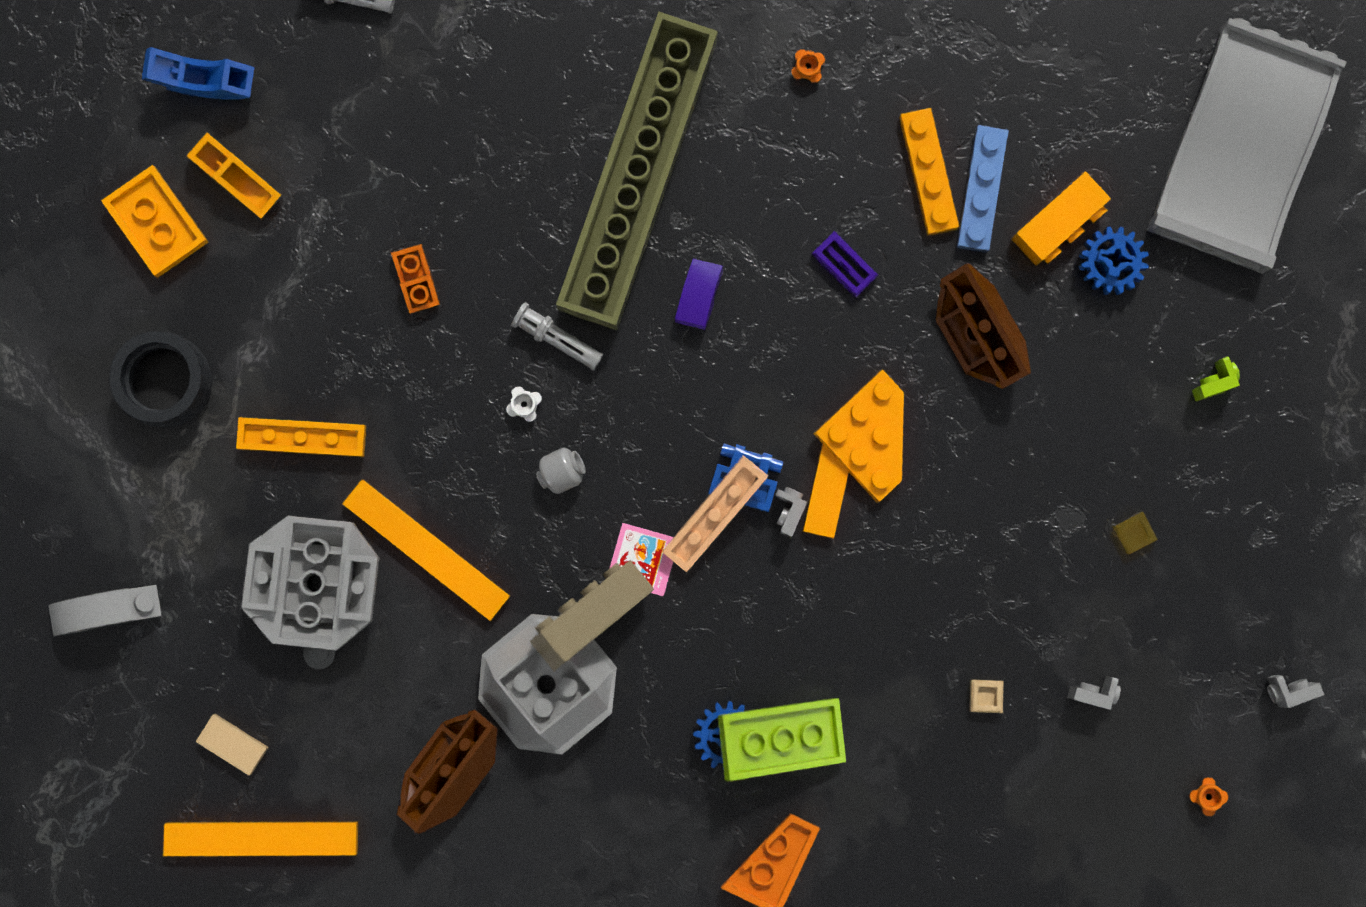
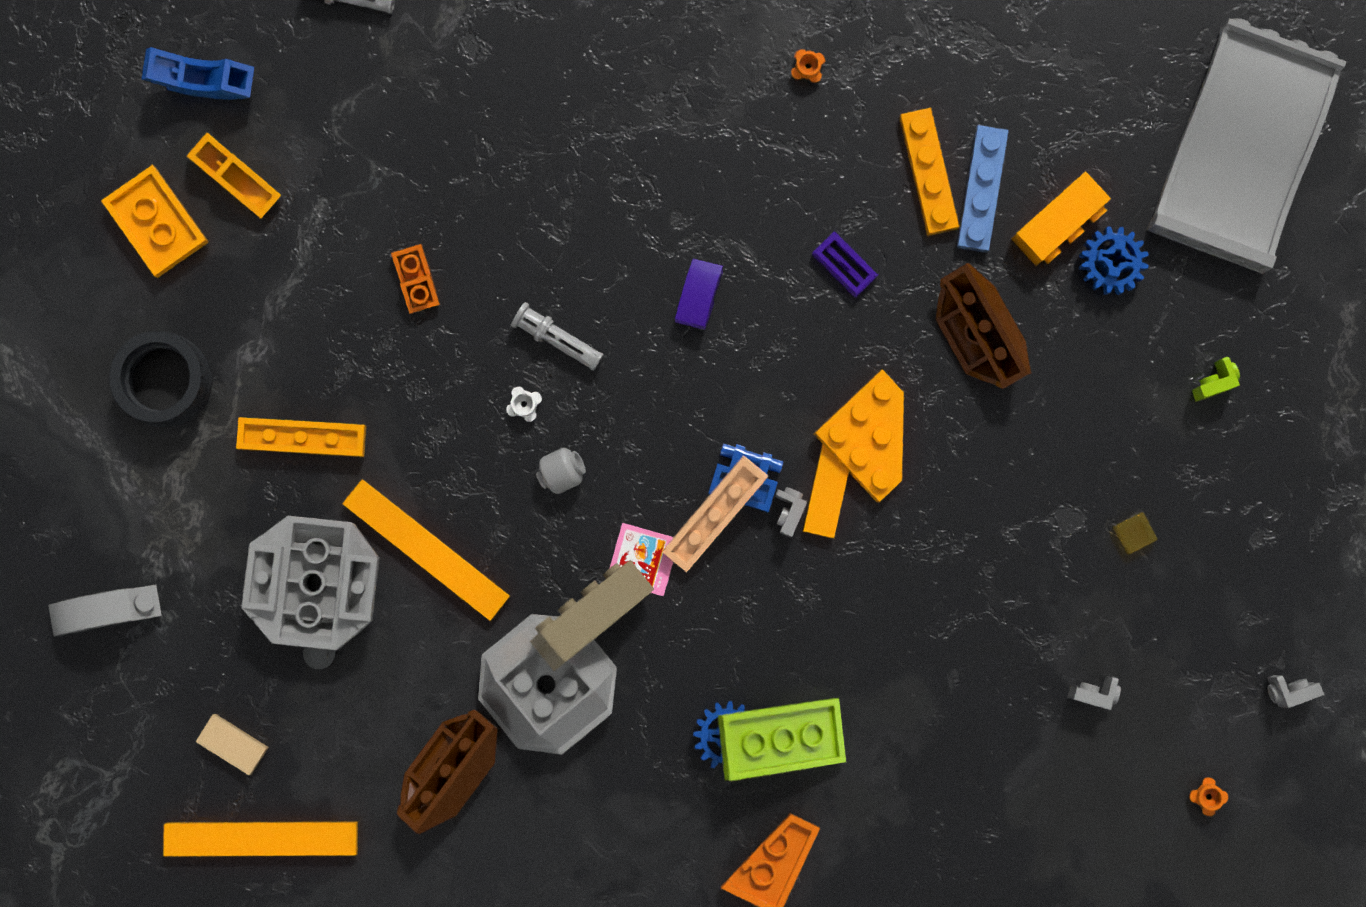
olive brick [556,11,718,331] -> none
tan tile [969,680,1003,713] -> none

